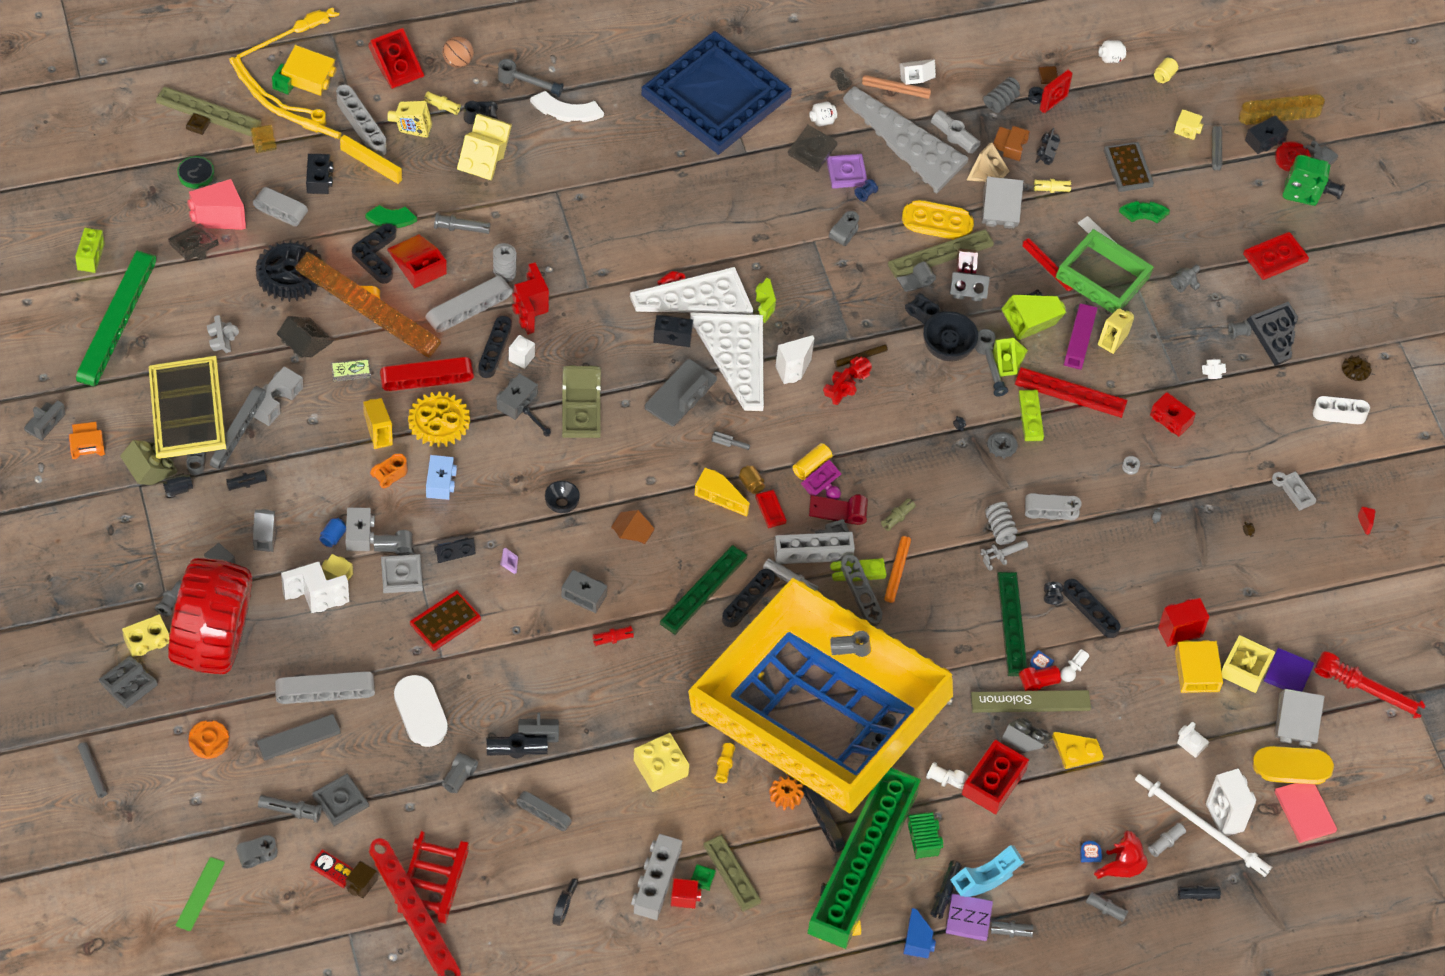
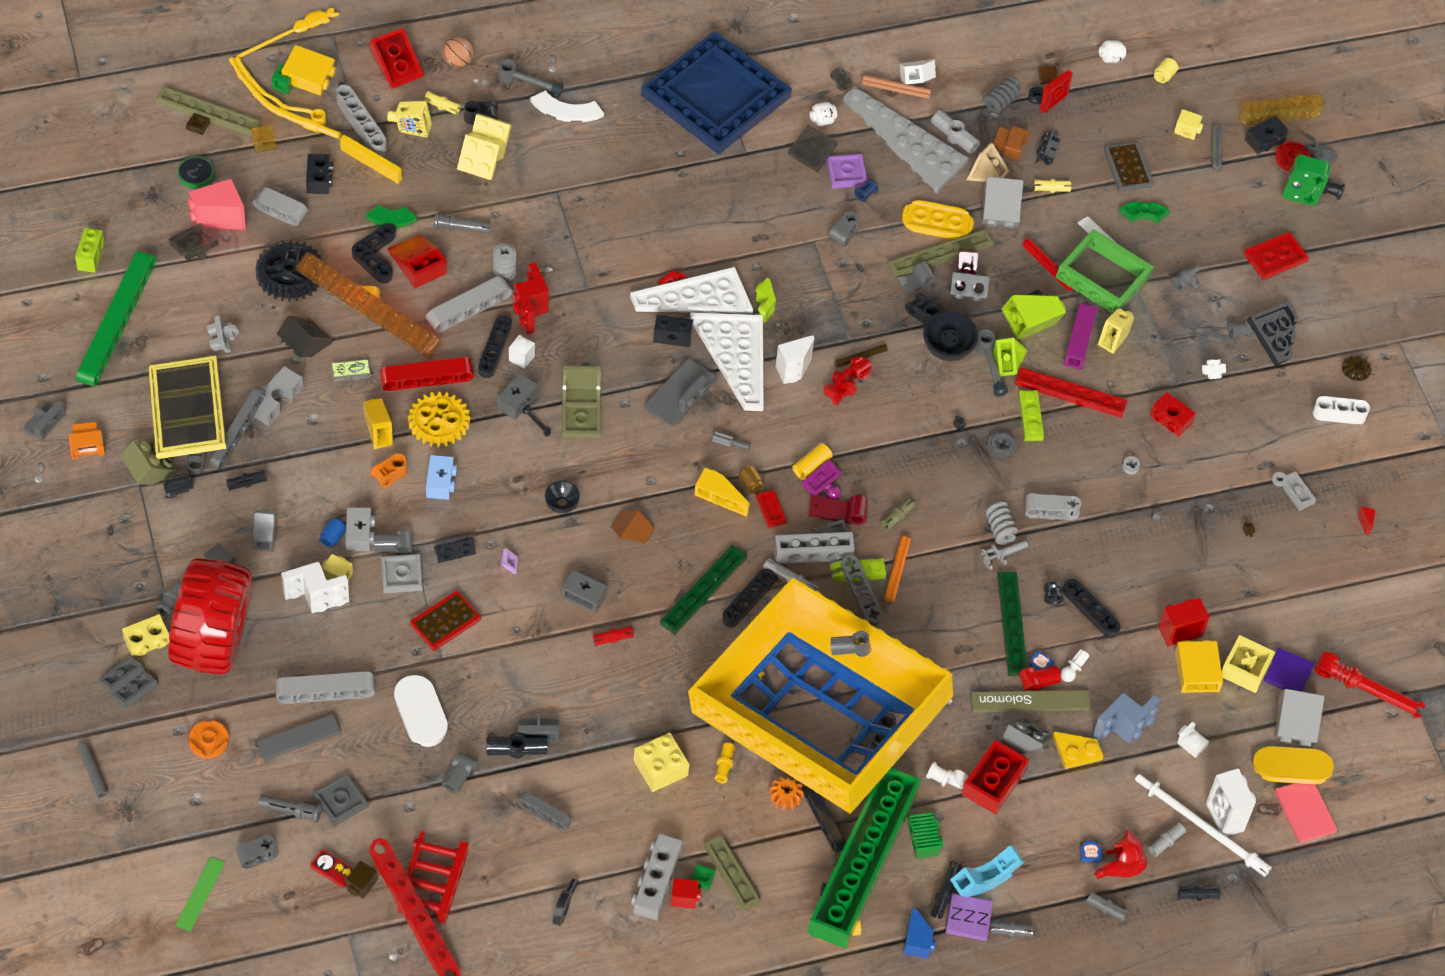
none -> sand blue bracket [1093,693,1161,744]

